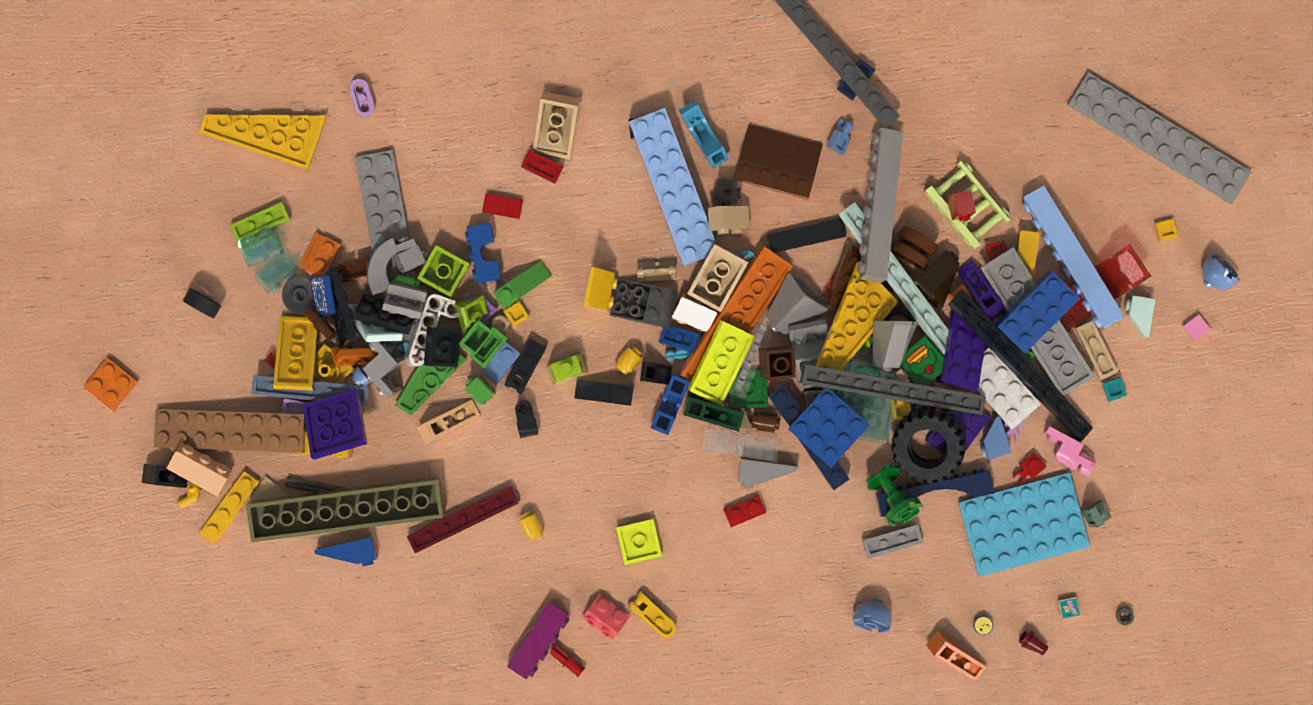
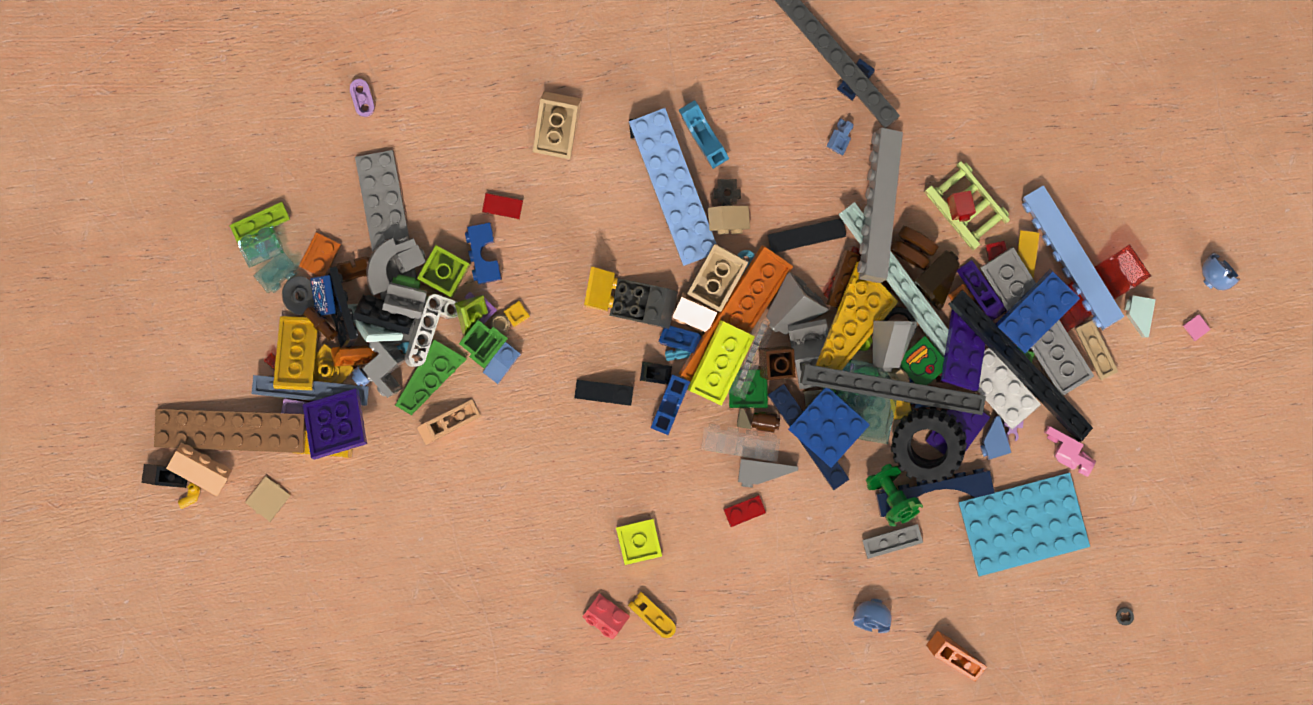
orange plate [83,357,138,411] -> none
black tyre [183,288,221,318] -> none
yellow wing [199,115,327,170] -> none
yellow plate [199,471,260,545] -> none
olive brick [246,477,444,542] -> none
dark grey axle [285,476,346,492] -> none
blue slope [314,536,378,566] -> none
dark red plate [407,486,519,553] -> none
black plate [424,327,461,367] -> none
bright green brick [465,376,496,405] -> none
bright green slope [493,261,551,310] -> none
black plate [504,339,547,394] -> none
magenta brick [507,601,570,679] -> none
black piece [515,401,539,438] -> none
yellow brick [518,511,544,541] -> none
red plate [521,150,564,184] -> none
lime torso [547,354,587,385] -> none
red axle [550,645,585,677] -> none
yellow brick [615,346,643,375] -> none
tan hinge [637,261,676,282] -> none
dark green slope [683,395,745,432] -> none
reddish brown slope [734,125,823,200] -> none
light yellow tile [973,616,993,635] -> none
red plate [1012,452,1047,485] -> none
dark red cone [1019,630,1048,655] -> none
tile [1057,597,1081,620] -> none
light grey plate [1067,72,1251,205] -> none
sand green plate [1081,500,1111,528] -> none
teal plate [1102,378,1127,402] -> none
yellow tile [1154,218,1179,242] -> none

